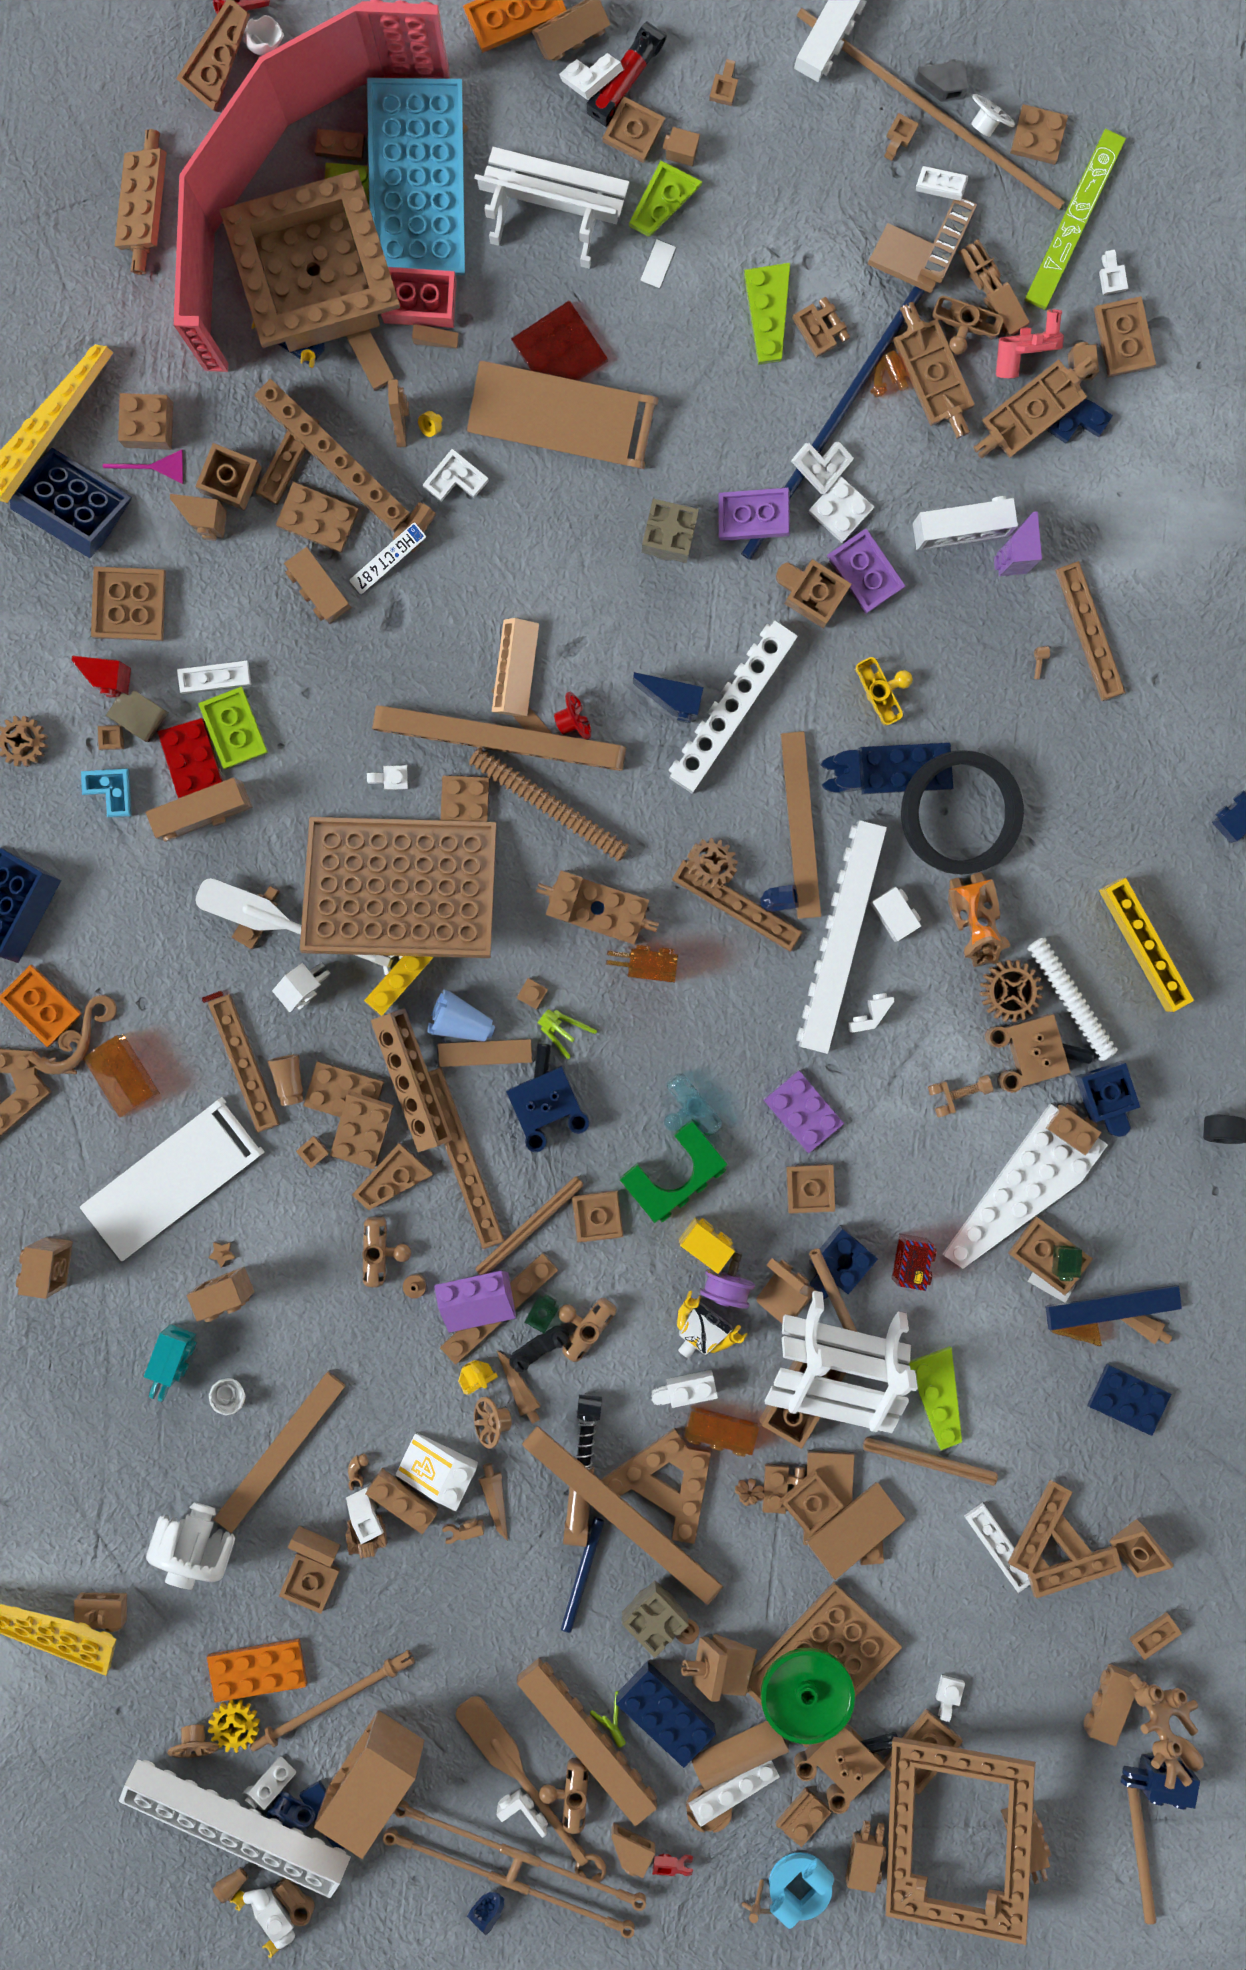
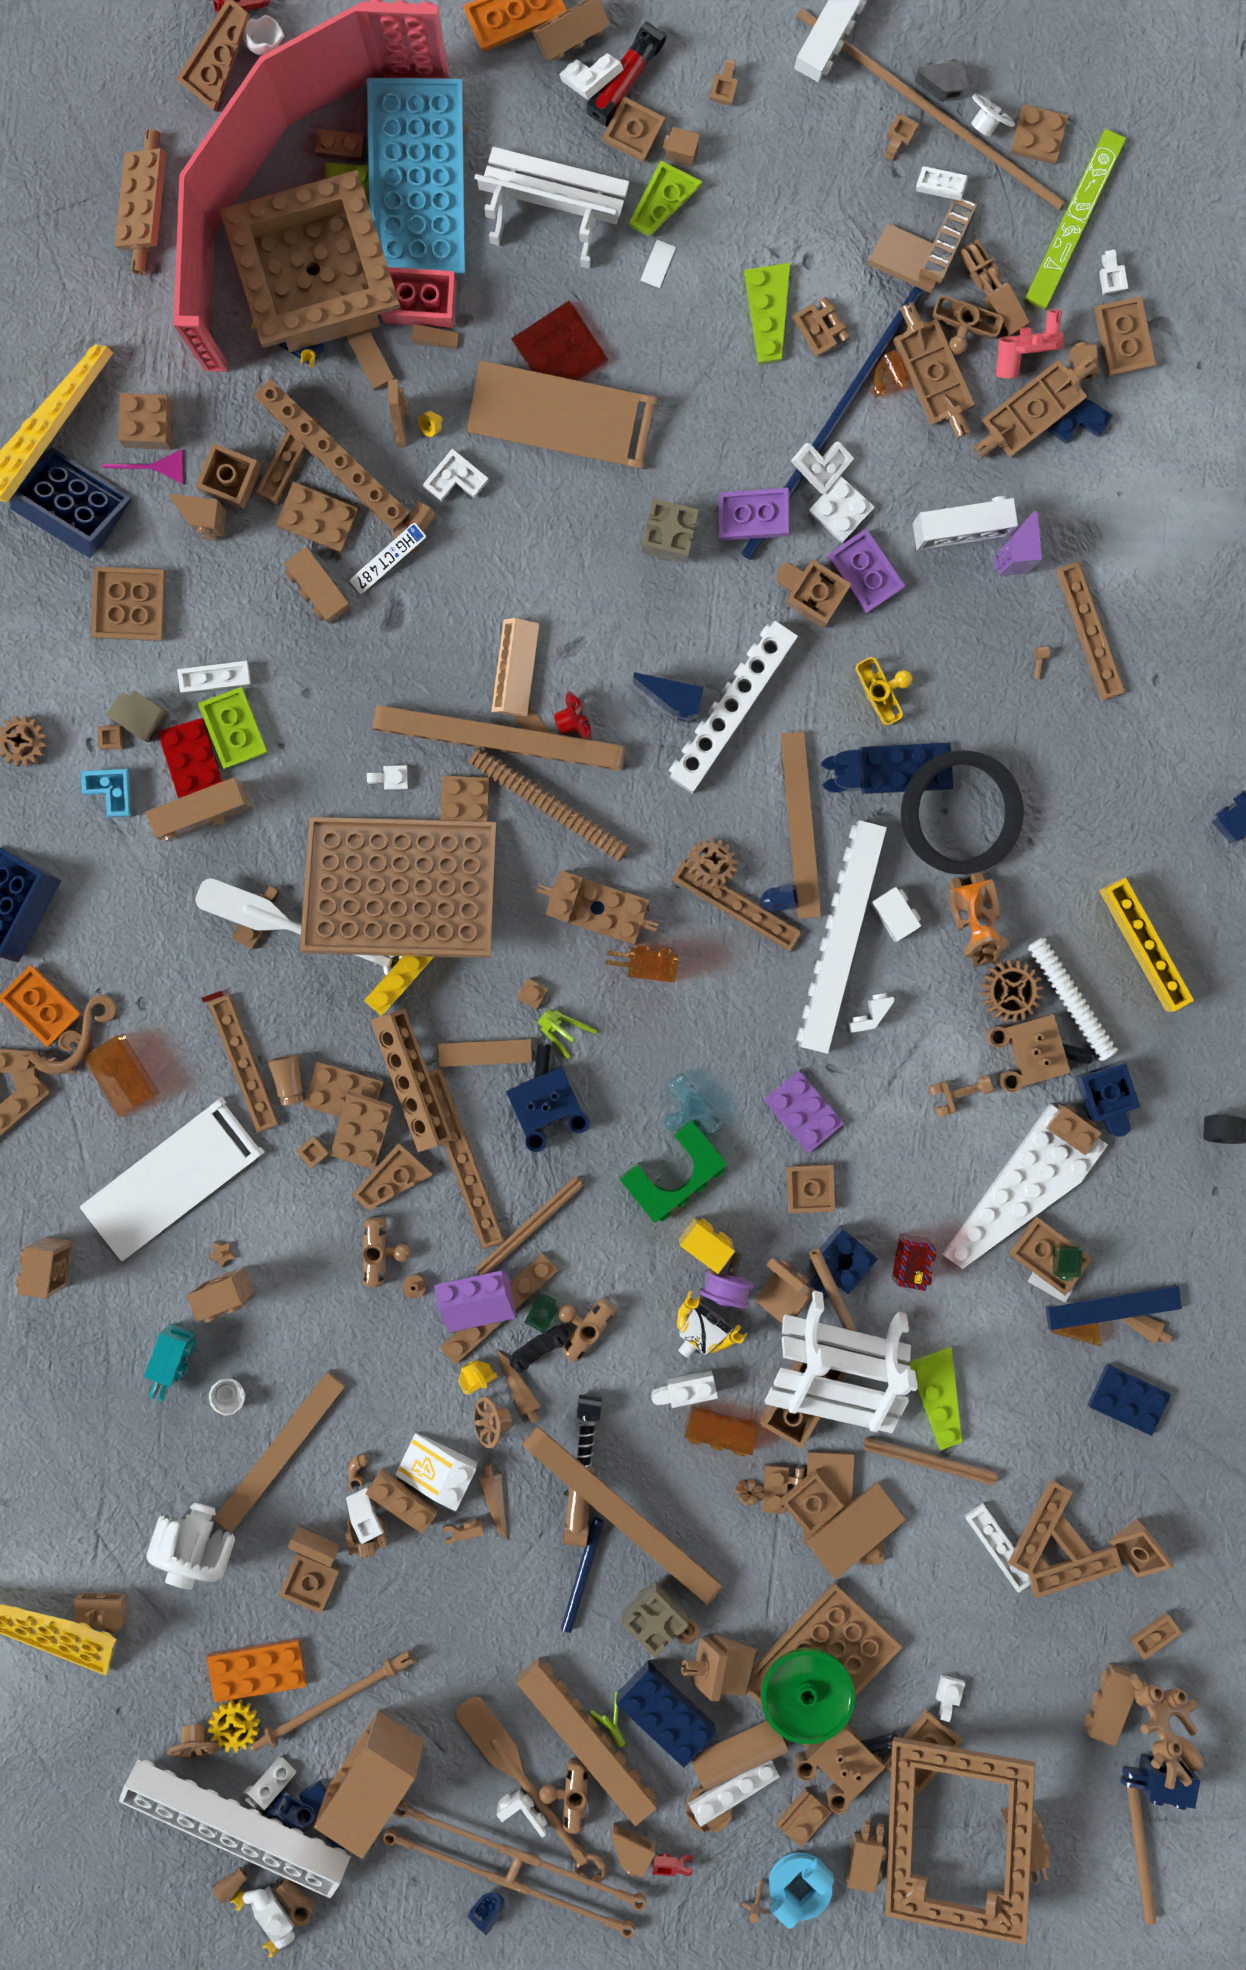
red slope [72,656,131,698] -> none
white brick [272,962,331,1012] -> none
light blue cone [427,989,495,1041] -> none
medium nougat tile [572,1190,623,1243] -> none
medium nougat plate [600,1428,711,1544] -> none

